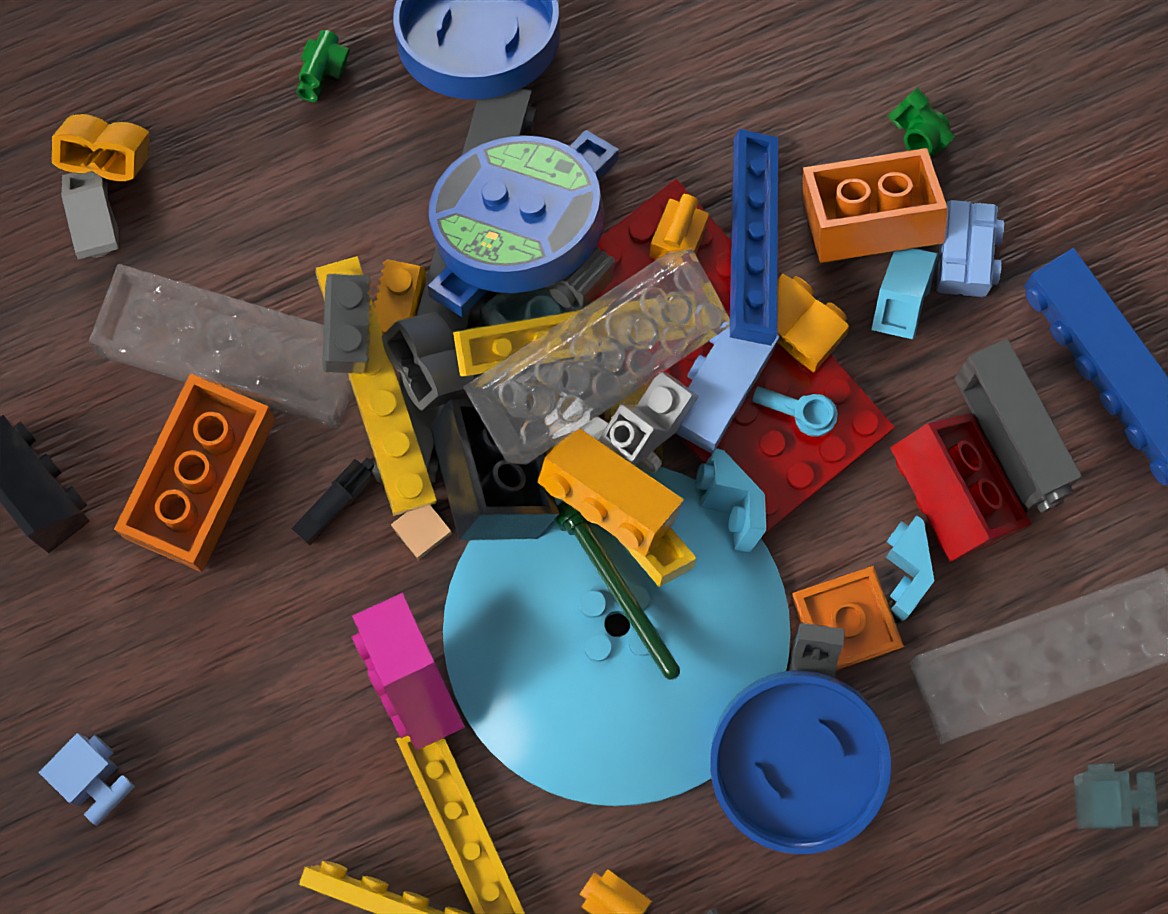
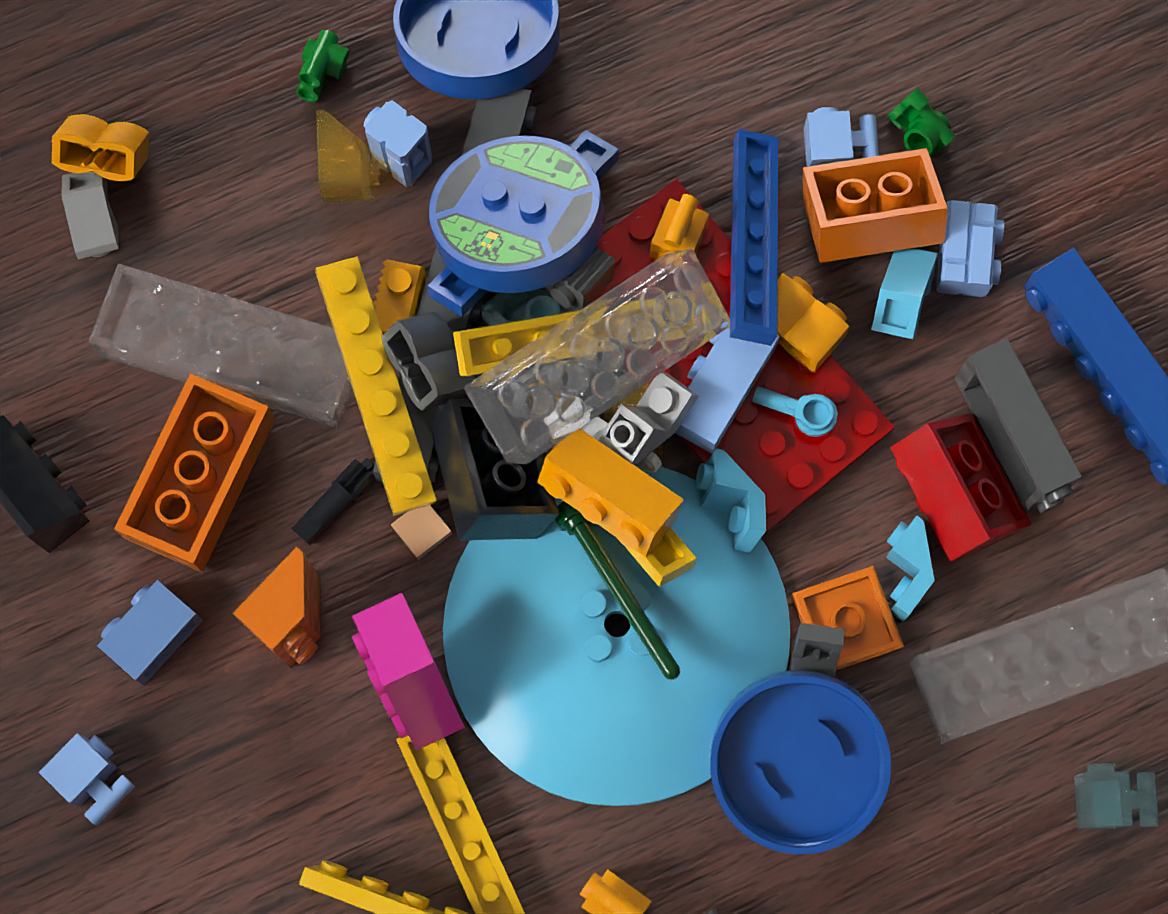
dark grey brick [322,274,372,374] -> none
none -> medium blue brick [97,580,203,686]
none -> orange slope [233,547,321,668]
none -> clear yellow slope [316,109,380,203]
none -> light blue brick [363,100,432,187]
none -> light blue brick [804,107,879,167]

